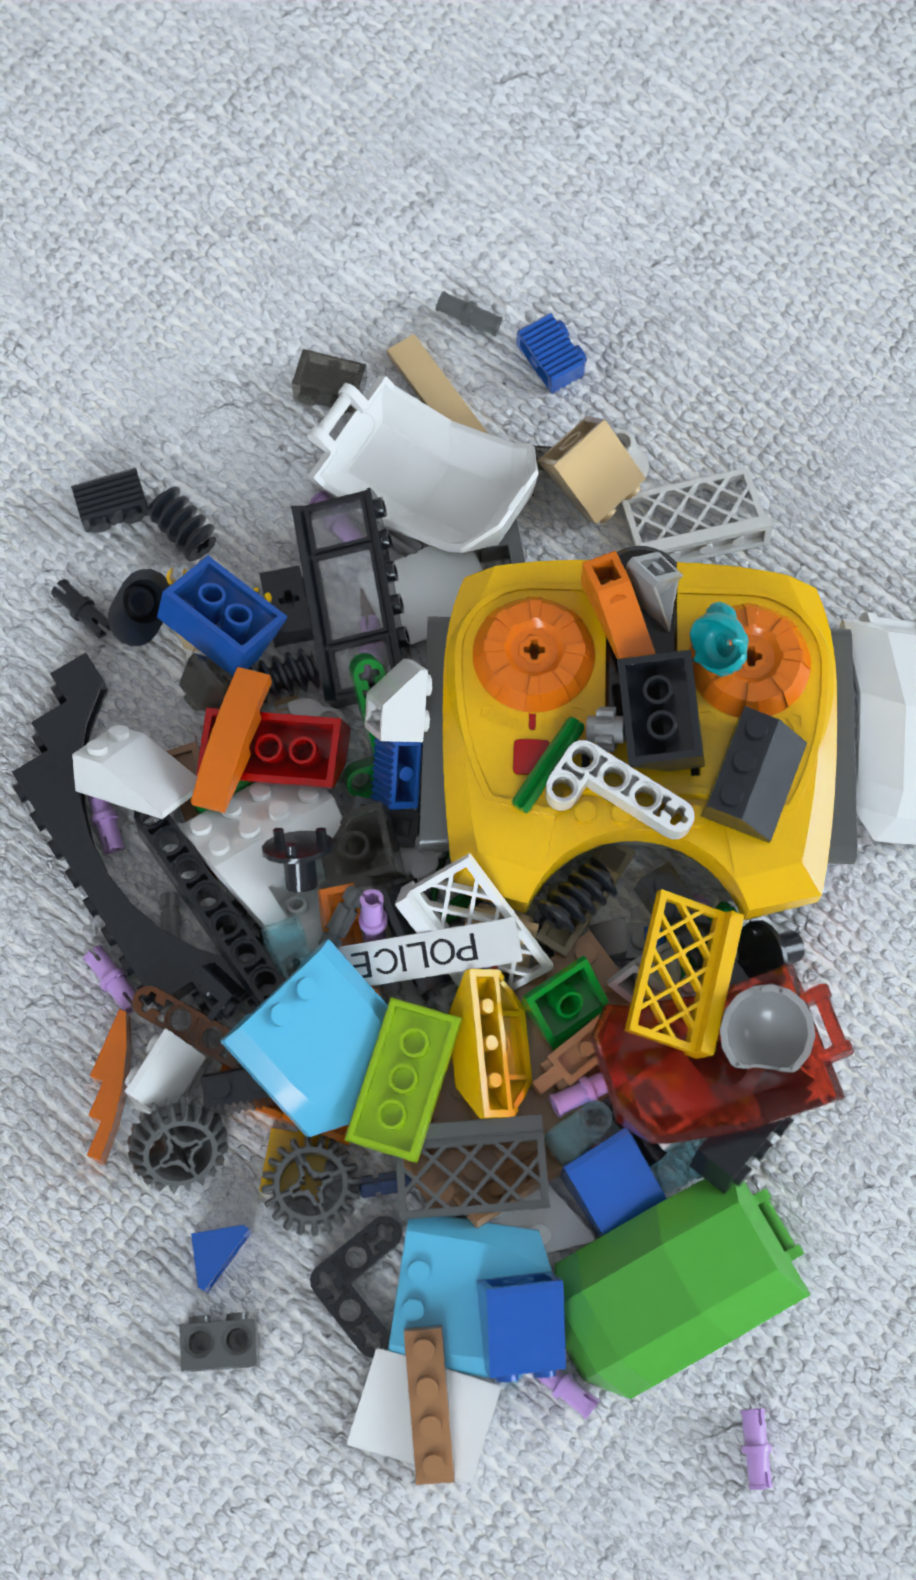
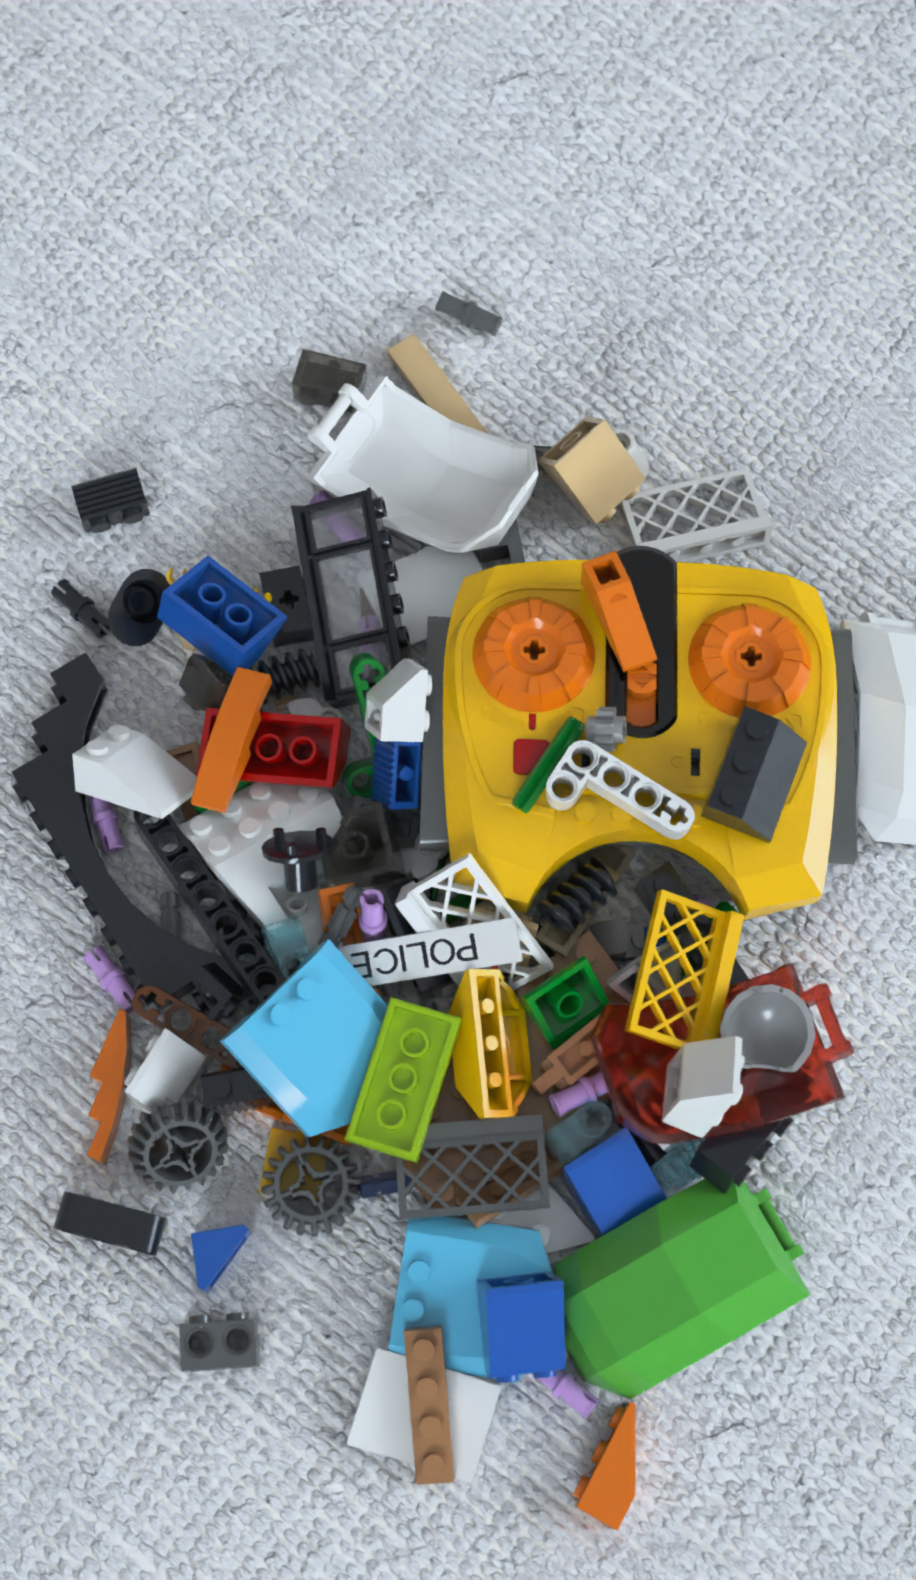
black piece [147,486,216,562] -> none
black beam [310,1216,402,1358] -> none
blue brick [516,313,587,394] -> none
black slope [617,650,705,772] -> none
light grey slope [625,552,684,634] -> none
teal piece [689,602,749,677] -> none
black piece [737,920,805,986] -> none
lavender pin [740,1408,773,1490] -> none
none -> black beam [53,1191,167,1255]
none -> orange slope [572,1402,636,1531]
none -> white slope [662,1036,745,1138]

